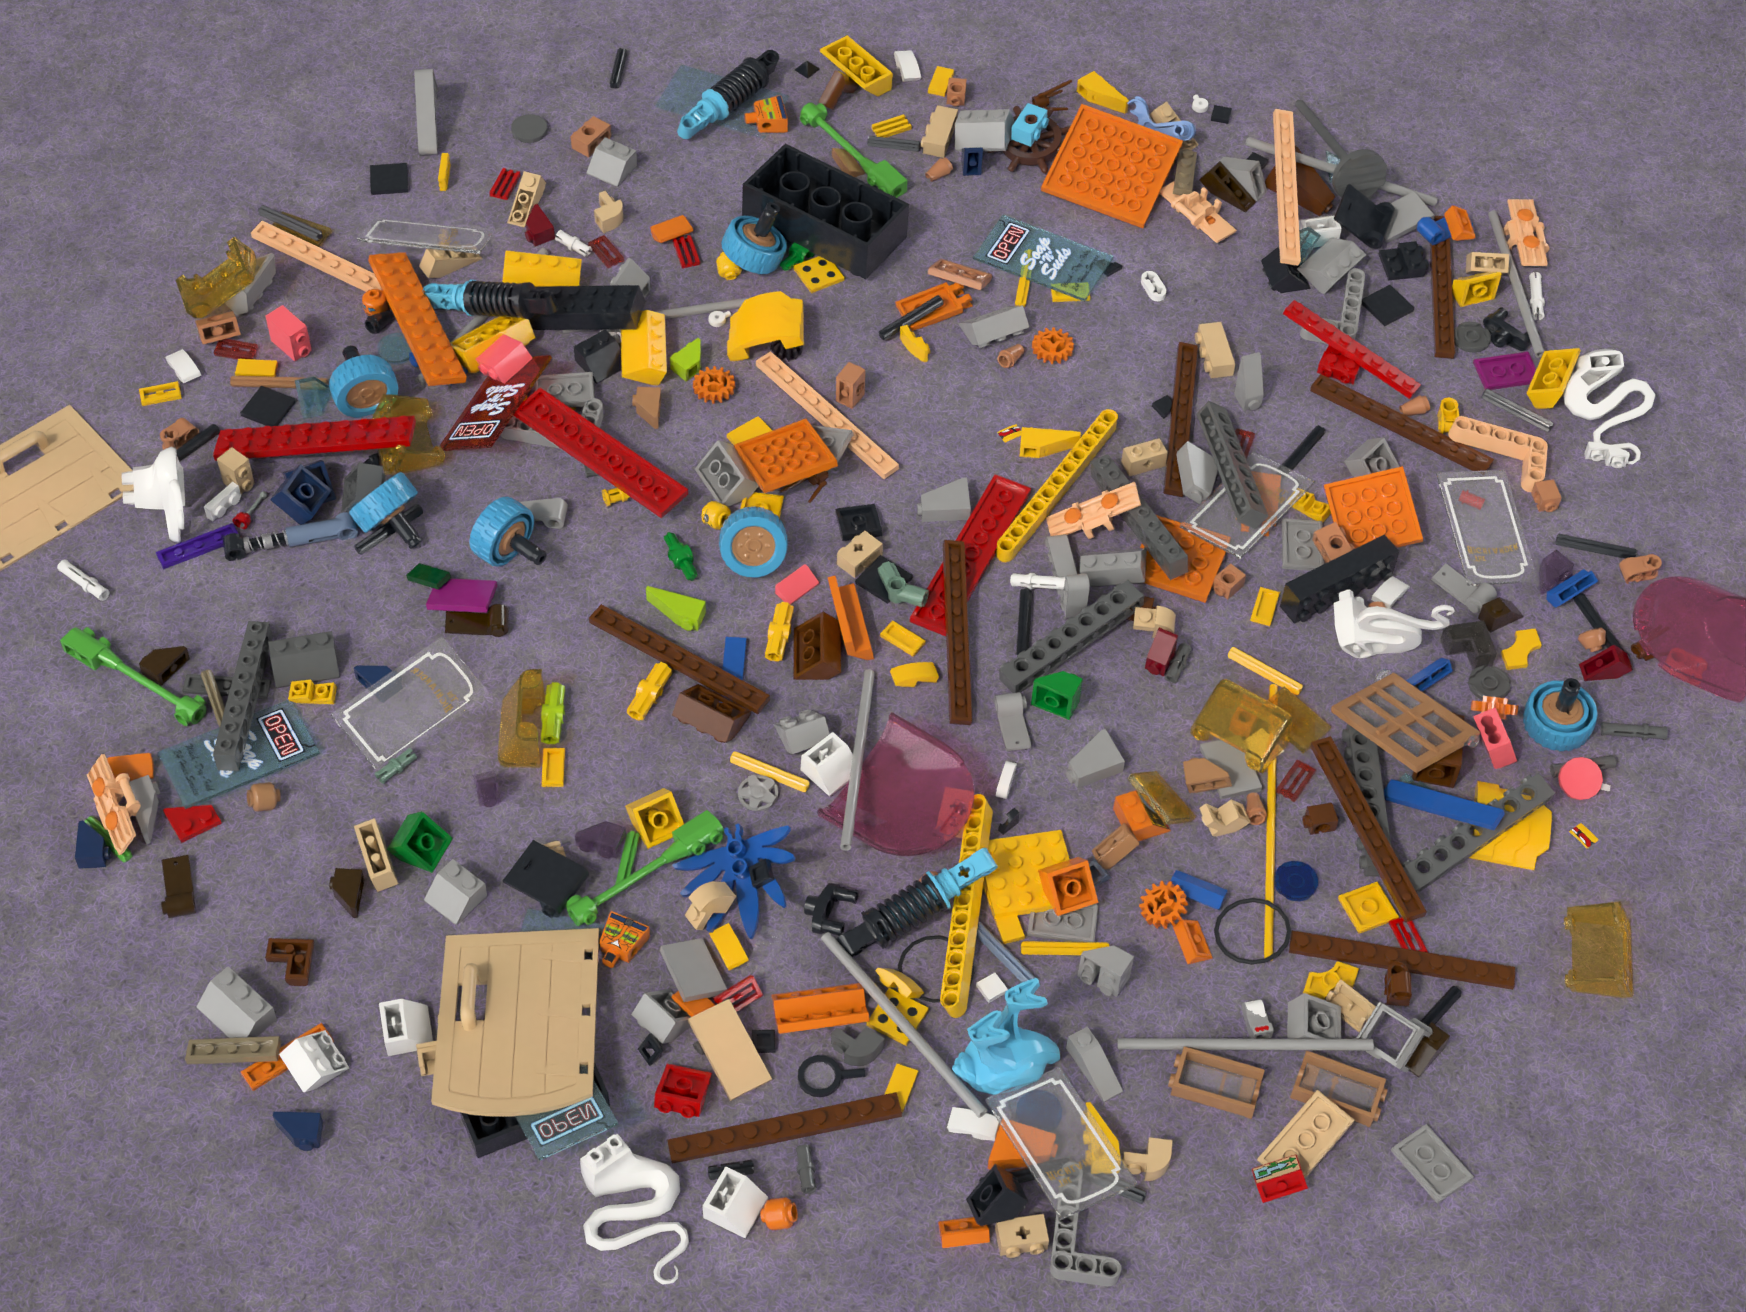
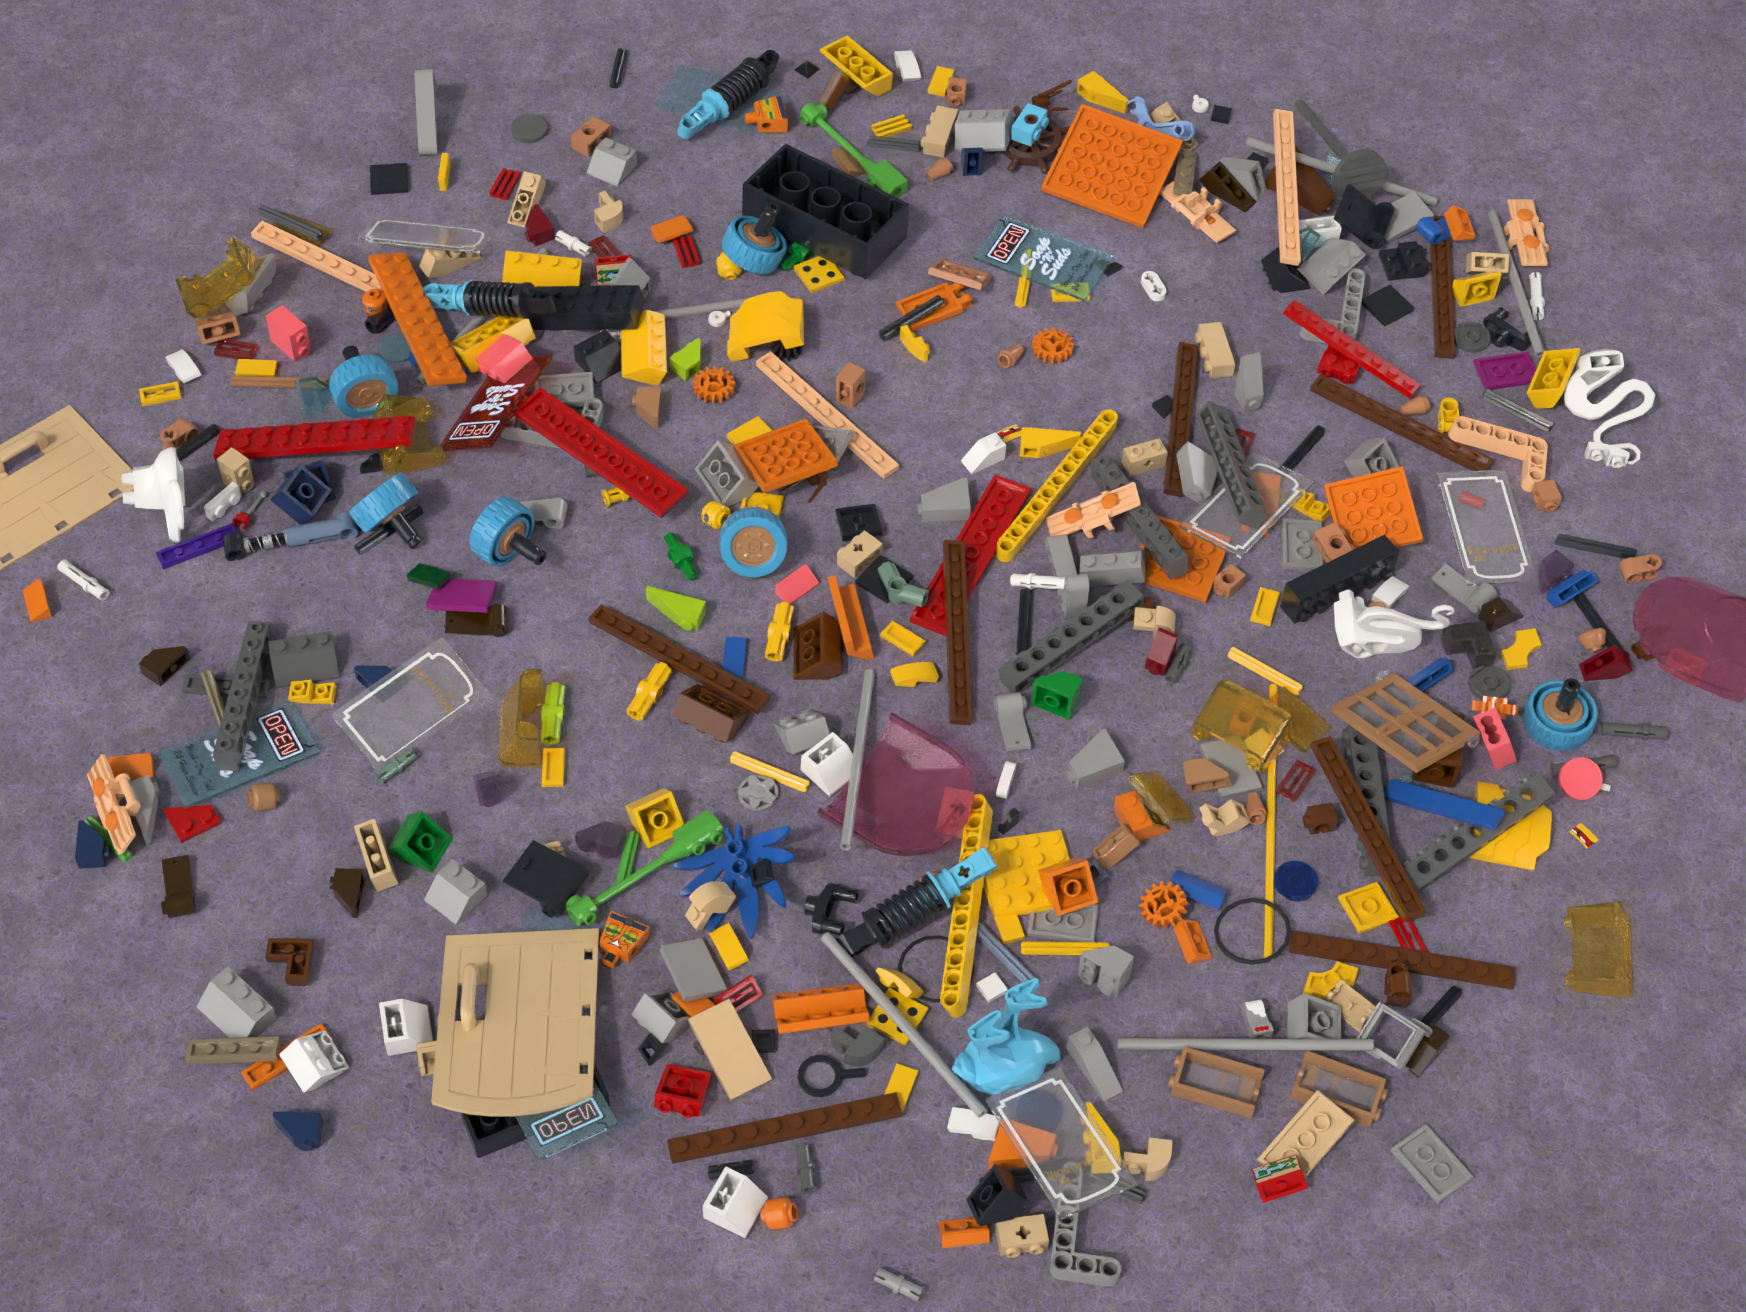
bright green bar [60,627,206,726] -> none
black tile [240,386,296,426] -> none
dark grey slope [341,463,385,513] -> none
white hips [580,1134,689,1284] -> none
light grey slope [958,305,1029,348] -> none
none -> orange slope [23,578,52,622]
none -> panel [594,254,633,285]
none -> light grey pin [873,1267,924,1302]
none -> white slope [961,432,1006,474]

